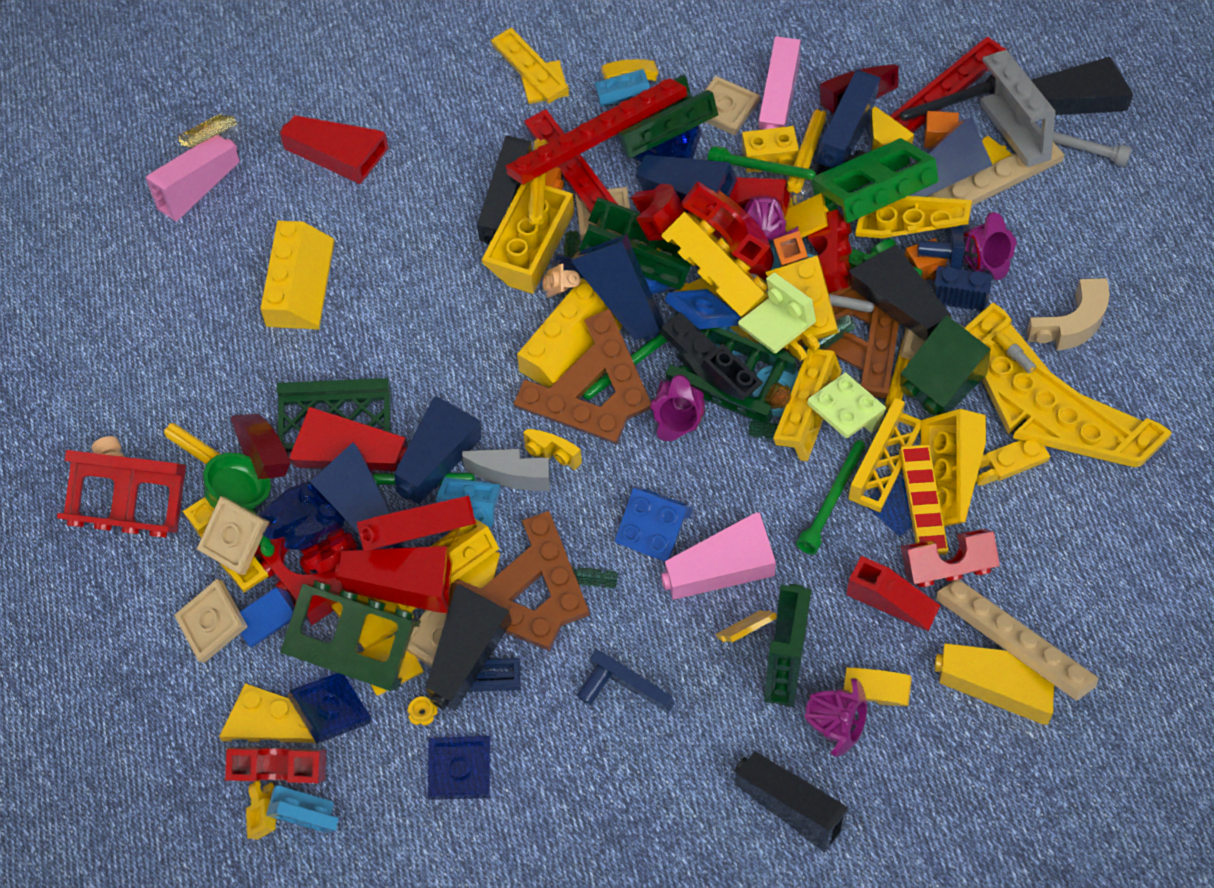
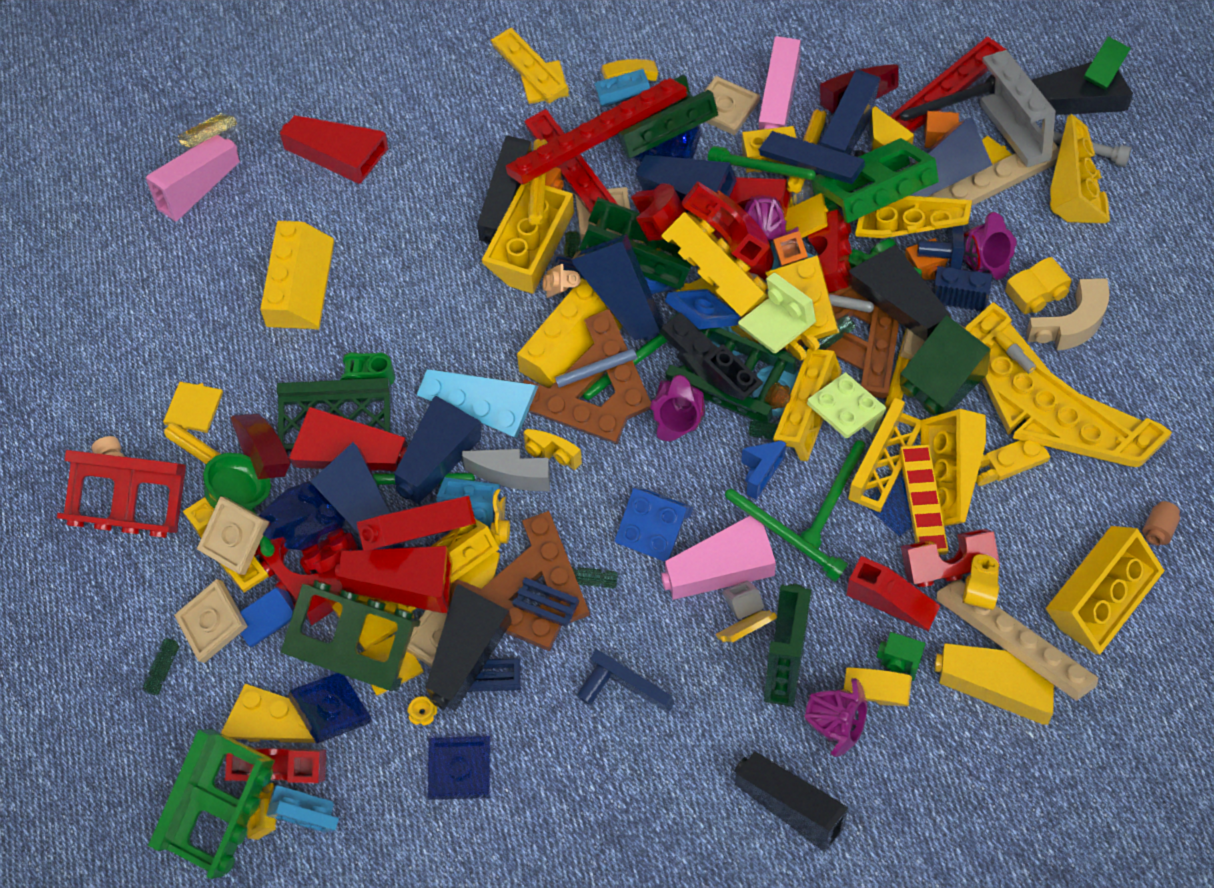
none -> clear green axle [142,638,179,696]
none -> green window [148,729,275,879]
none -> yellow piece [163,381,223,433]
none -> green piece [340,352,396,385]
none -> medium azure wing [417,369,539,438]
none -> yellow plate [490,489,510,546]
none -> dark blue tile [512,578,580,628]
none -> sand blue bar [555,348,638,388]
none -> light grey slope [722,581,764,619]
none -> green piece [725,489,848,582]
none -> blue slope [741,441,786,500]
none -> dark blue tile [759,131,865,184]
none -> green brick [876,632,926,681]
none -> yellow piece [962,554,999,610]
none -> yellow brick [1005,257,1071,315]
none -> yellow slope [1045,526,1165,655]
none -> yellow wedge [1050,114,1110,223]
none -> green slope [1083,36,1131,90]
none -> nougat brick [1142,501,1180,545]

